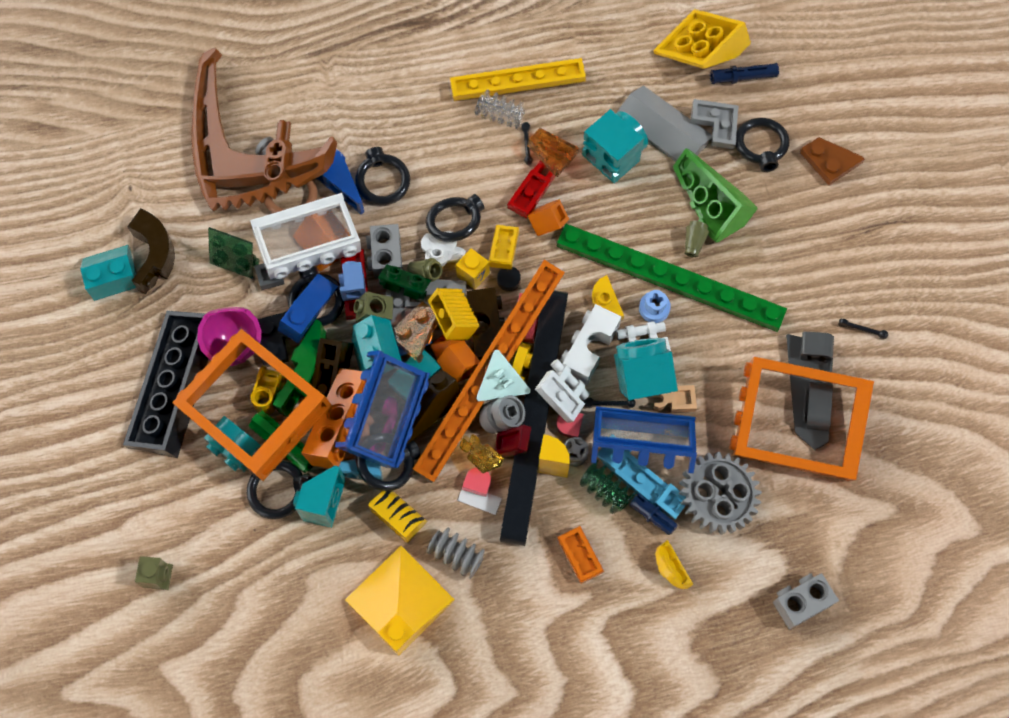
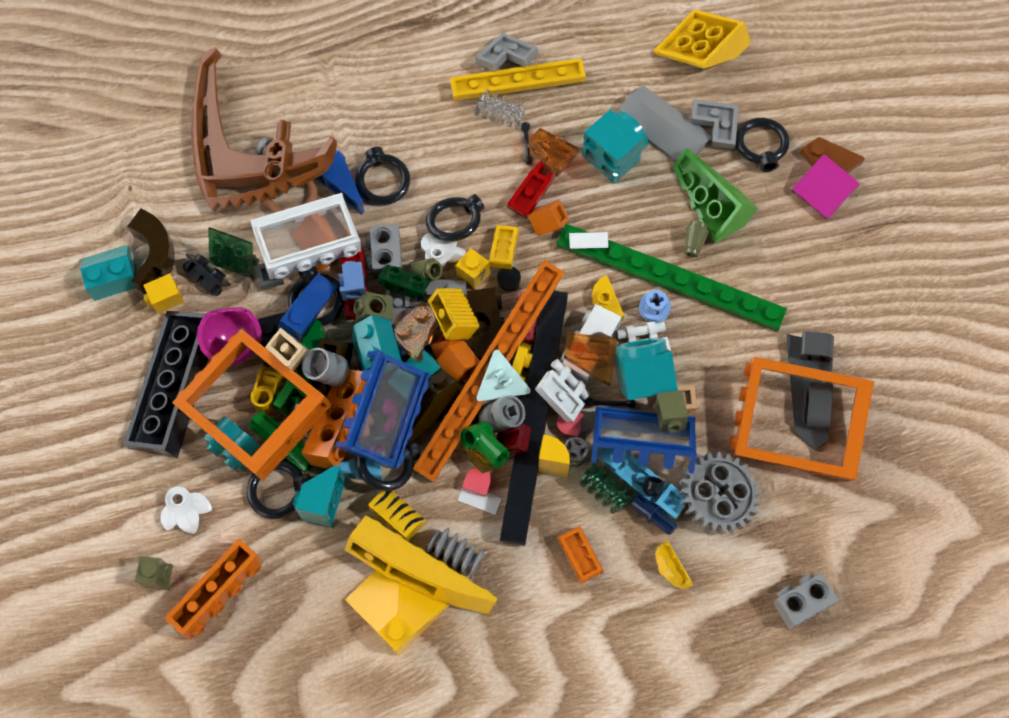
dark blue pin [710,63,779,84] -> none
black hinge [838,319,888,339] -> none
none -> yellow brick [143,273,184,314]
none -> white plate [161,486,212,534]
none -> orange brick [164,539,263,640]
none -> black hinge [182,254,231,296]
none -> tan slope [265,328,310,371]
none -> light grey wheel [302,347,349,387]
none -> yellow slope [345,515,498,615]
none -> green piece [460,421,510,468]
none -> light grey plate [476,32,538,72]
none -> clear orange wing [564,332,616,386]
none -> white sticker [569,232,608,249]
none -> black hinge [643,476,664,497]
none -> olive brick [655,391,688,433]
none -> dark pink tile [792,154,860,220]

